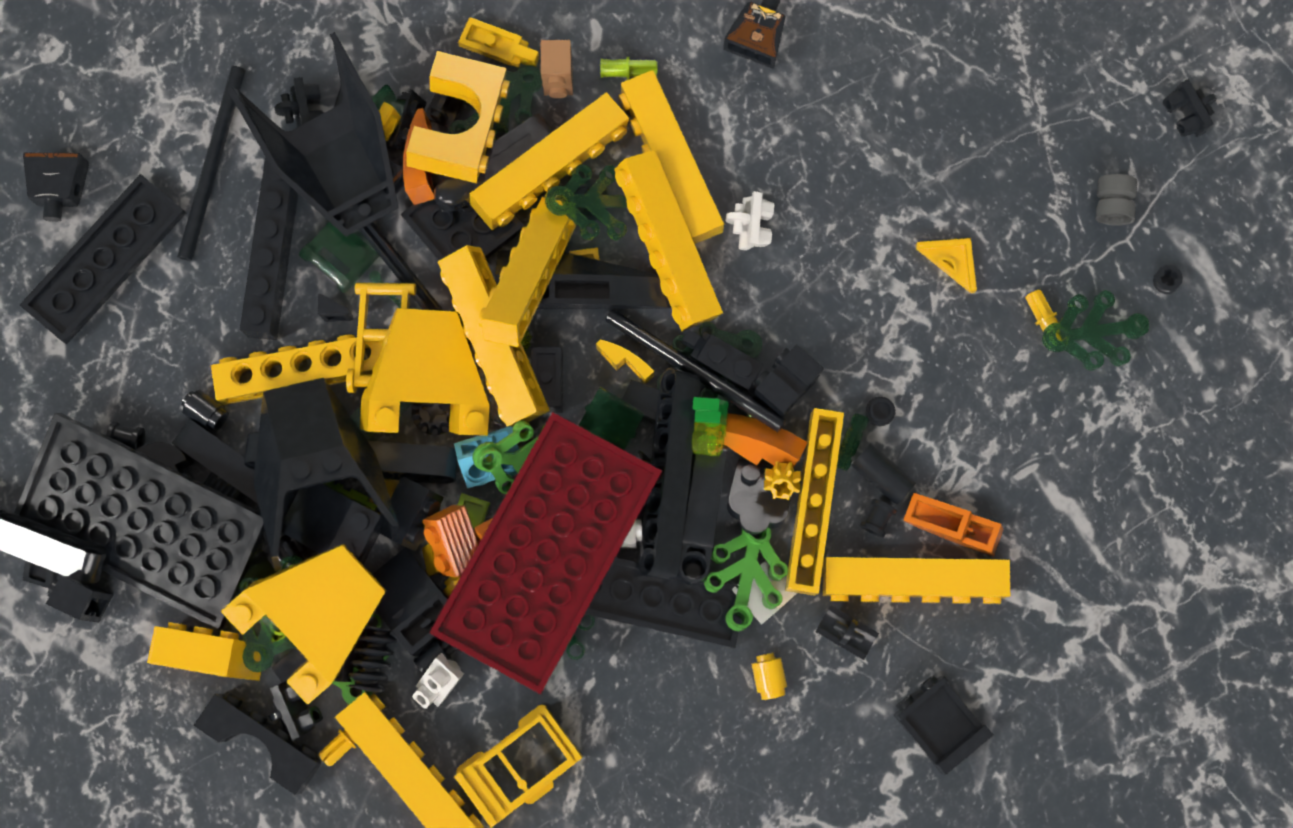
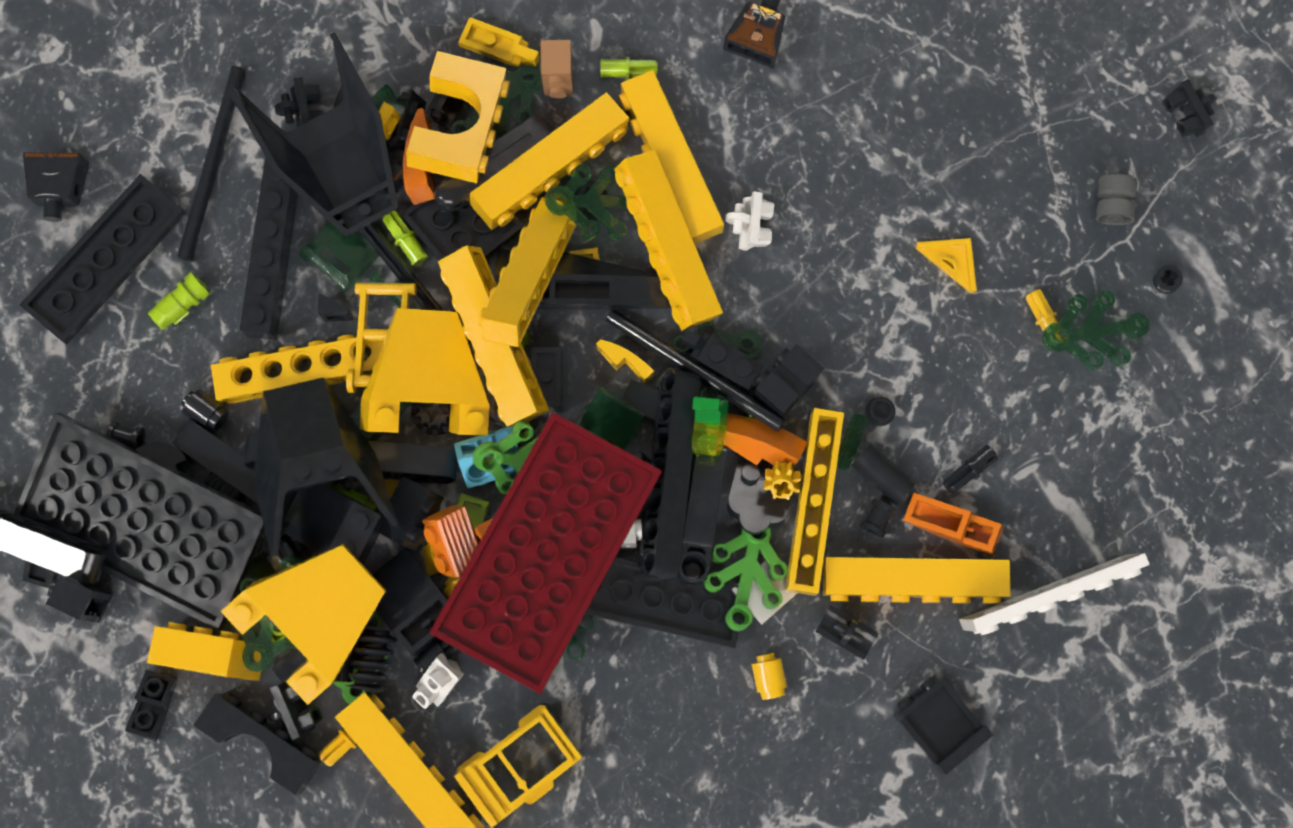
none -> black slope [125,670,176,742]
none -> lime axle [148,271,211,330]
none -> lime axle [382,210,429,267]
none -> black axle [943,445,998,494]
none -> white plate [959,553,1150,635]

